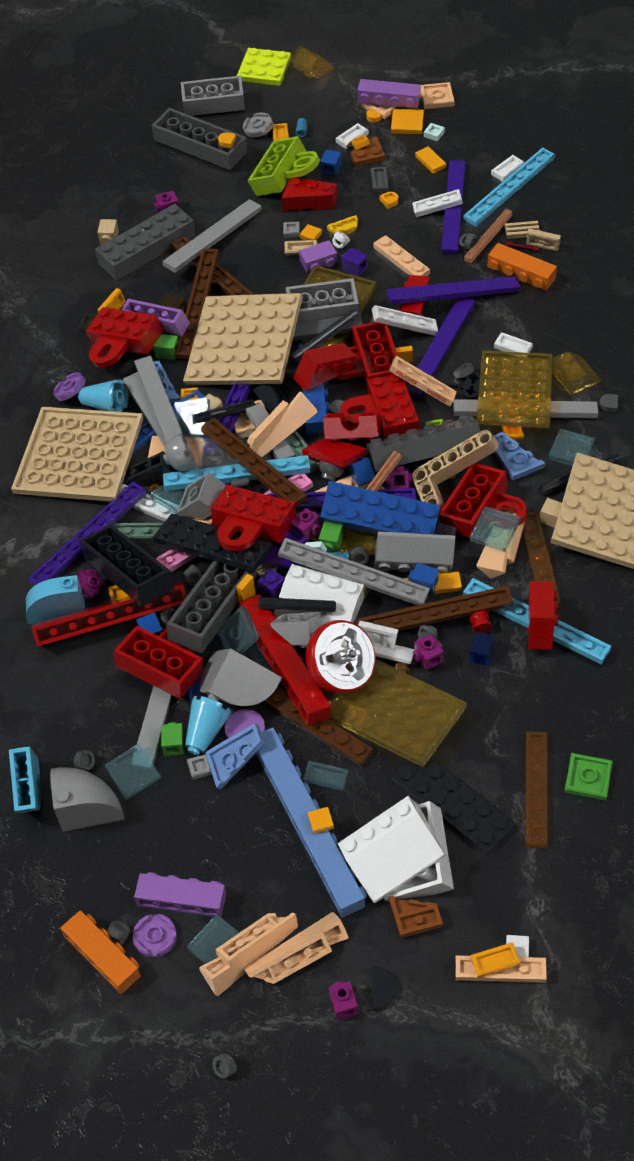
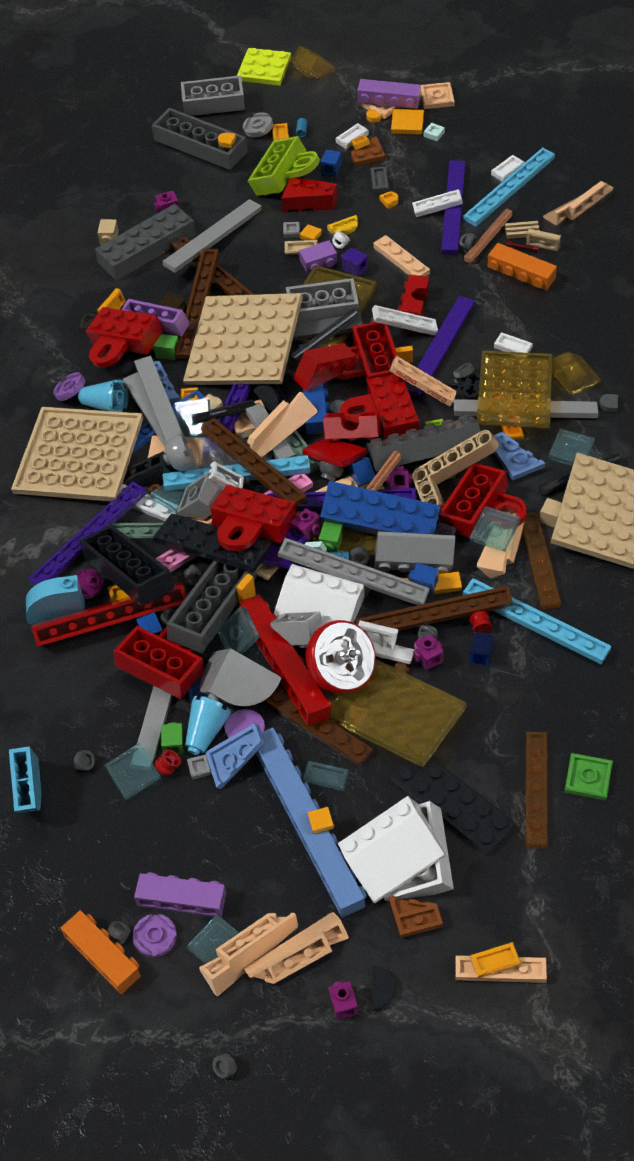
light grey brick [50,767,125,832] -> none
dark purple brick [258,568,285,598] -> none
black axle [259,597,336,612] -> none
dark purple tile [386,276,520,305] -> none
light orange tile [415,147,446,174] -> none
white tile [506,935,529,957] -> none
red wedge [528,581,558,650] -> none
none -> red wheel [155,750,181,776]
none -> white tile [208,461,244,488]
none -> light nougat wedge [543,181,614,226]

